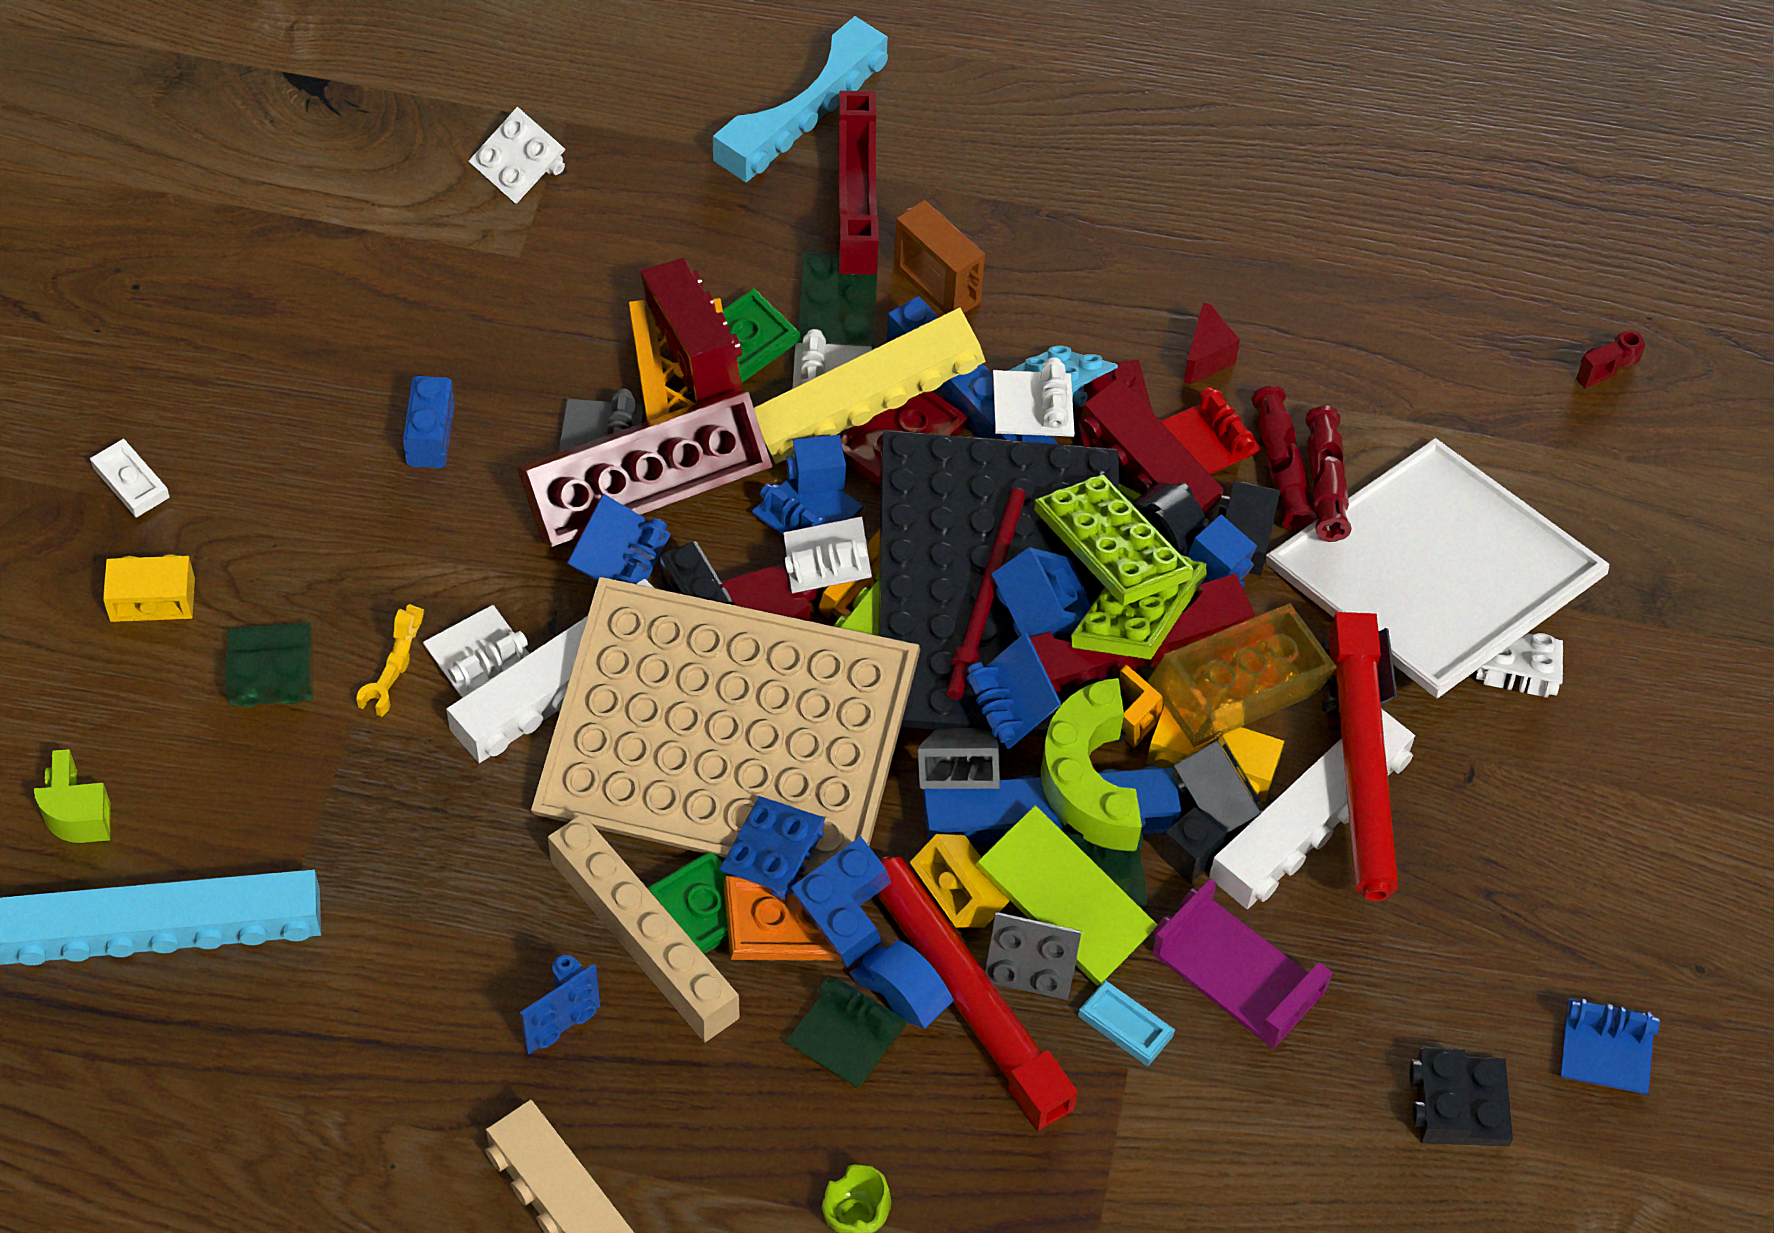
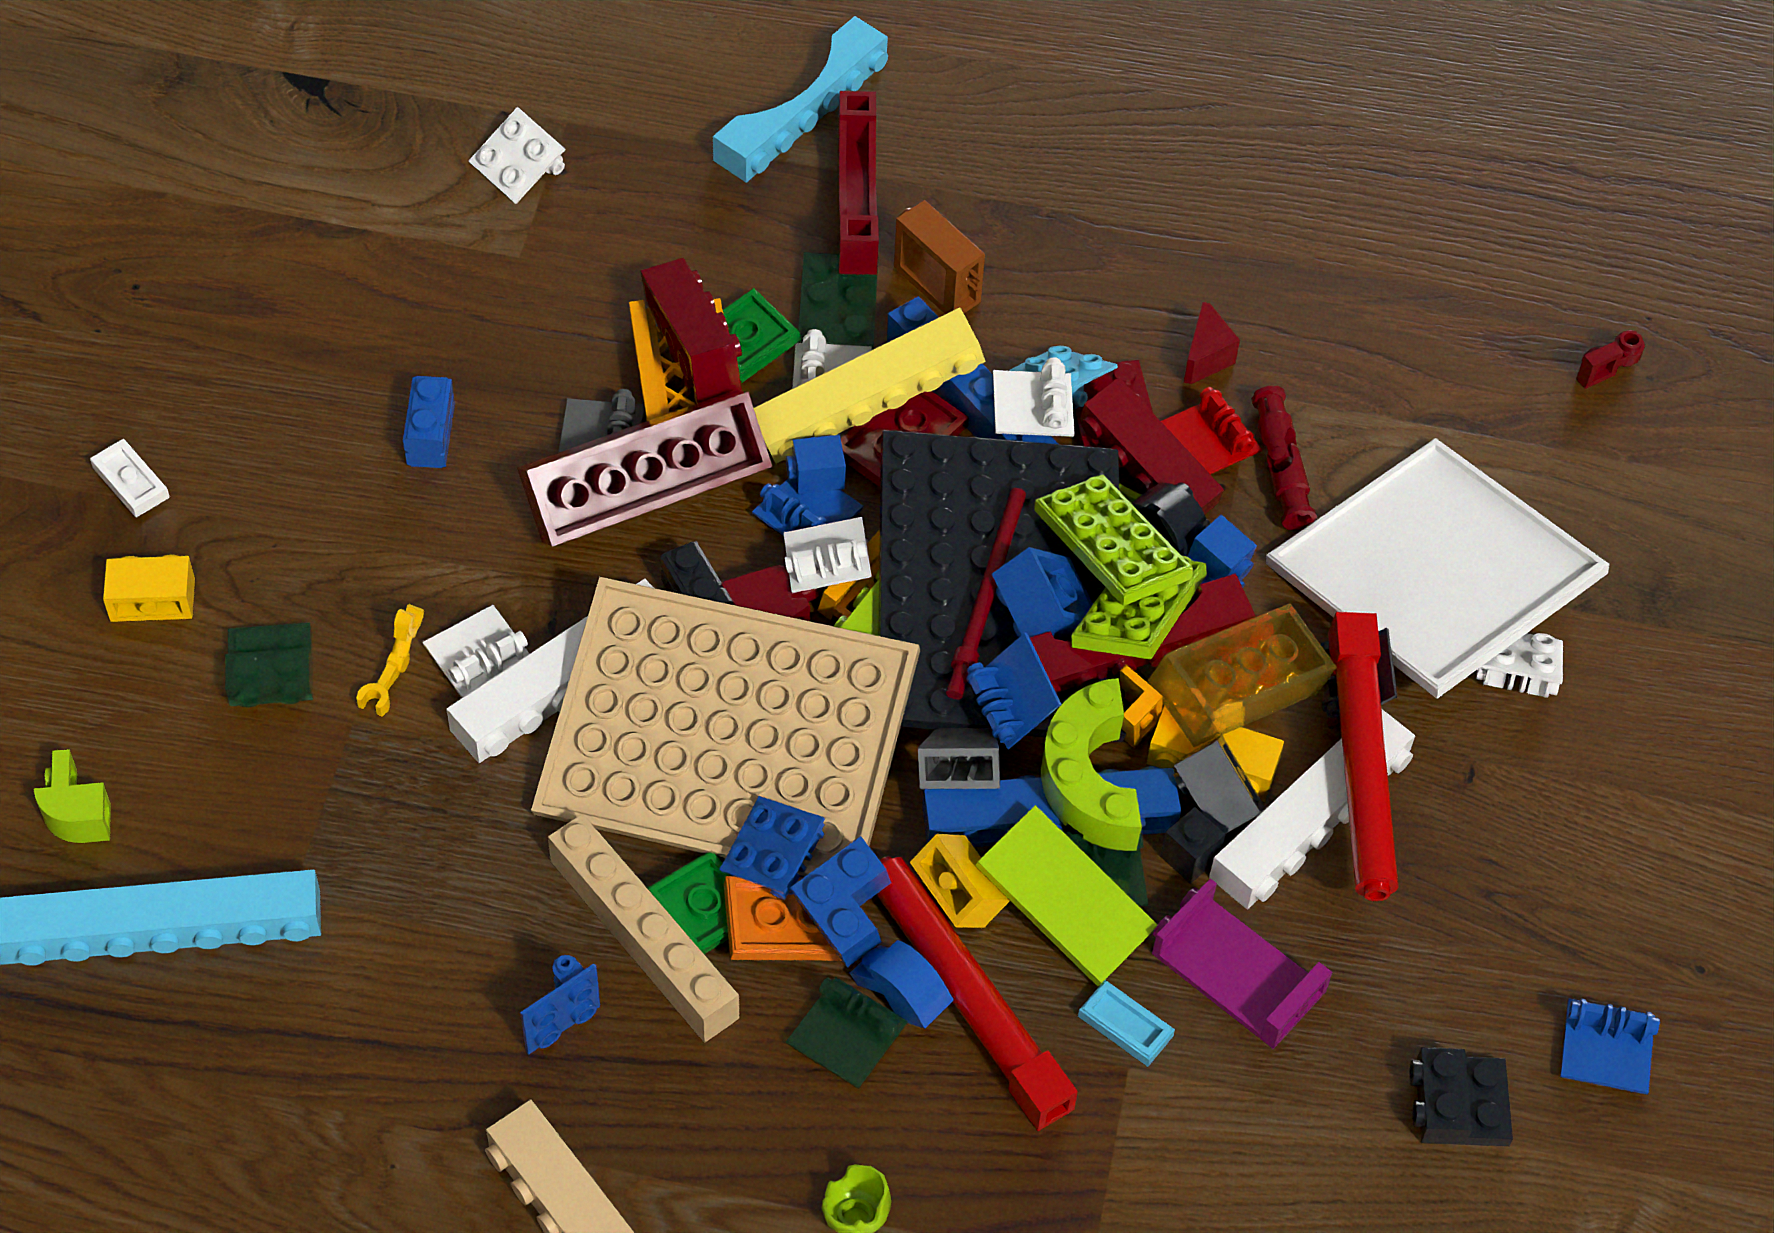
blue hinge [567,494,671,584] -> none
dark grey hinge [985,912,1082,1000] -> none
black brick [1218,481,1280,576] -> none
dark red piece [1305,405,1352,542] -> none

